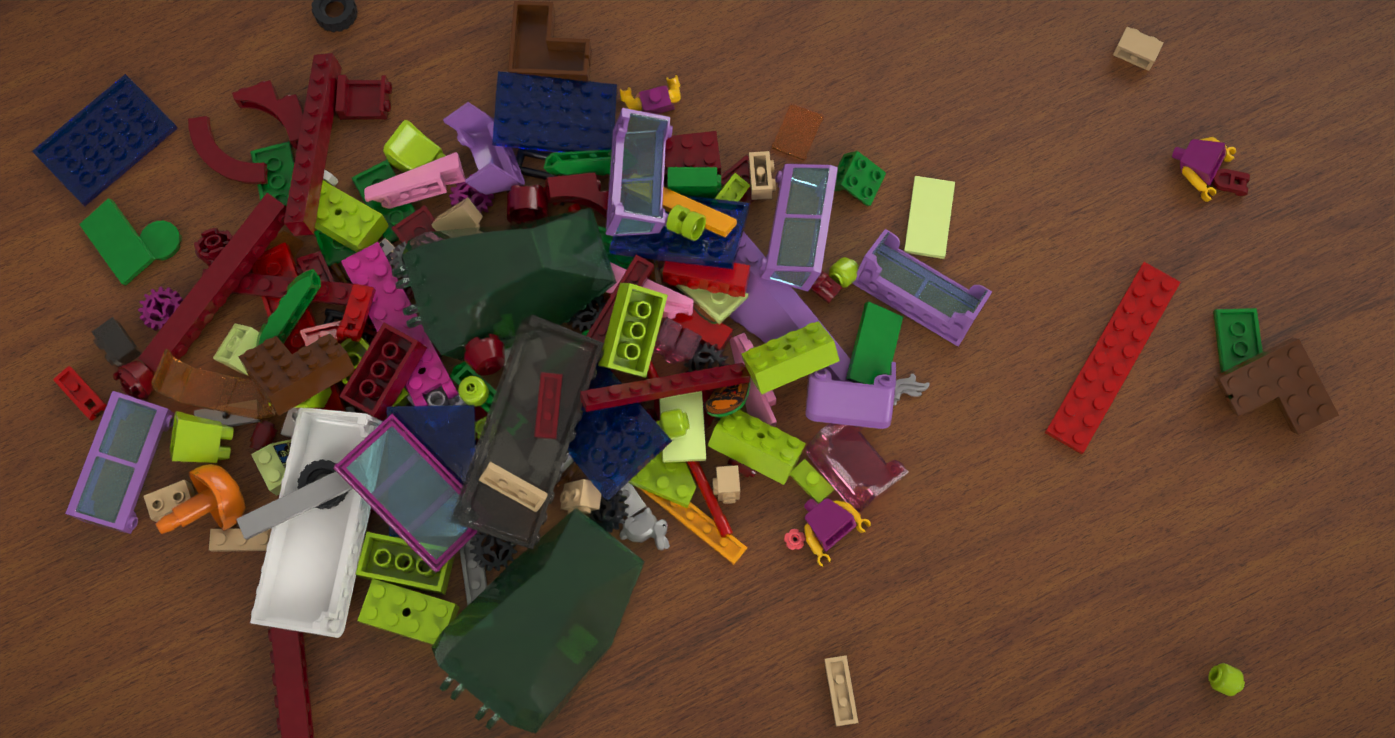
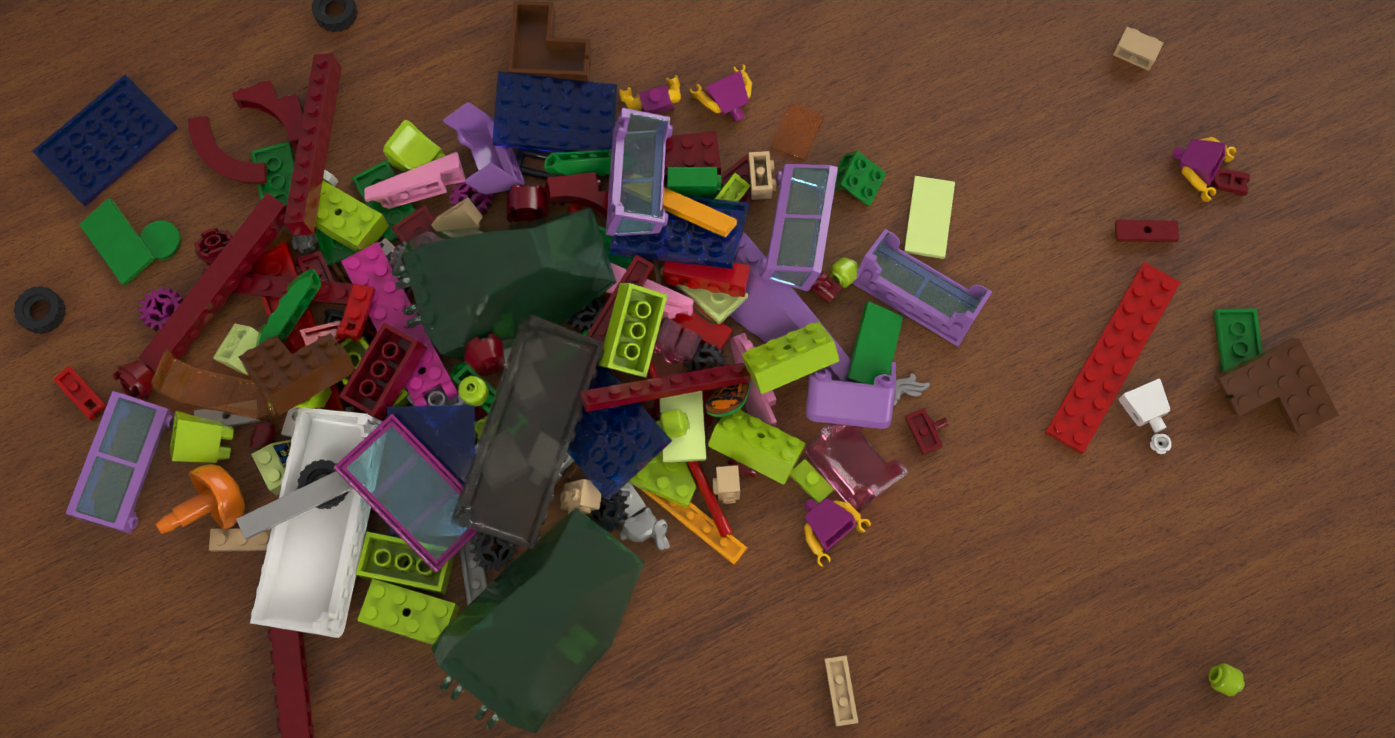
clear smoke brick [92,317,142,367] -> none
tan brick [144,480,195,522] -> none
dark red panel [335,75,392,120] -> none
tan plate [479,462,548,512] -> none
dark red tile [534,372,563,439] -> none
lime wheel [666,205,706,241] -> none
coral plate [784,529,806,550] -> none
none -> black tyre [14,286,66,334]
none -> dark grey gear [291,233,318,254]
none -> magenta torso [690,64,752,122]
none -> dark red plate [905,408,949,455]
none -> dark red tile [1115,220,1179,242]
none -> white torso [1118,378,1170,433]
none -> white plate [1150,434,1171,454]

